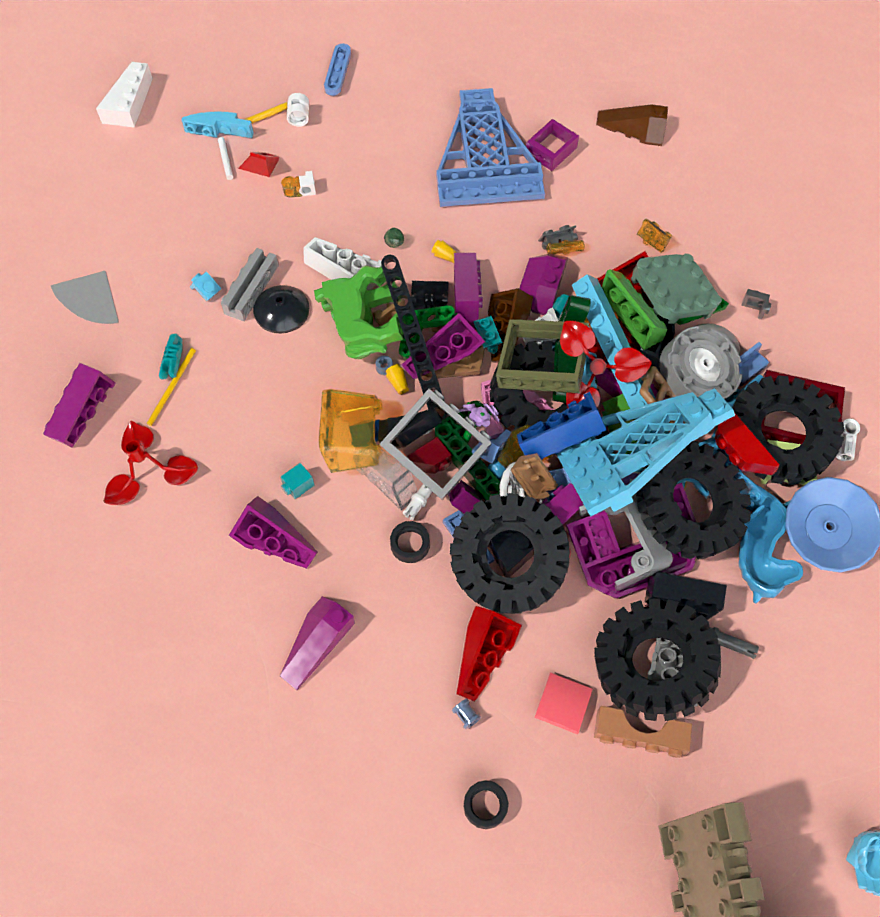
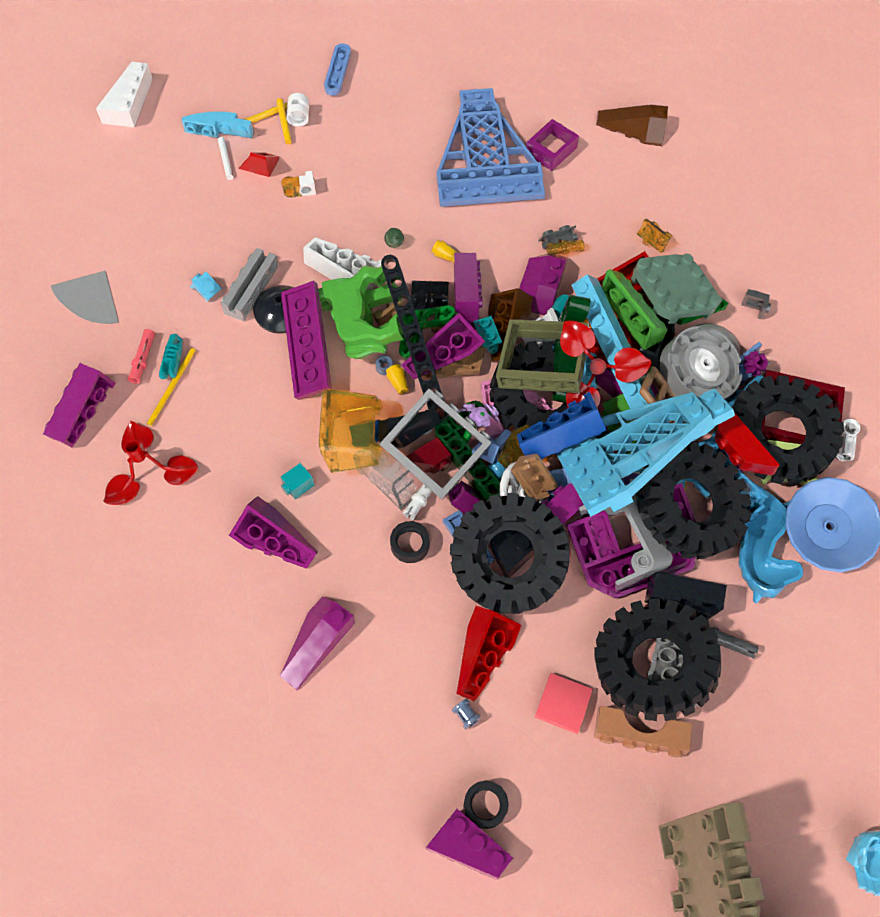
none -> coral pin [127,329,156,384]
none -> yellow bar [276,98,292,144]
none -> magenta plate [281,280,332,400]
none -> magenta wedge [426,809,513,880]
none -> magenta gear [743,351,768,376]

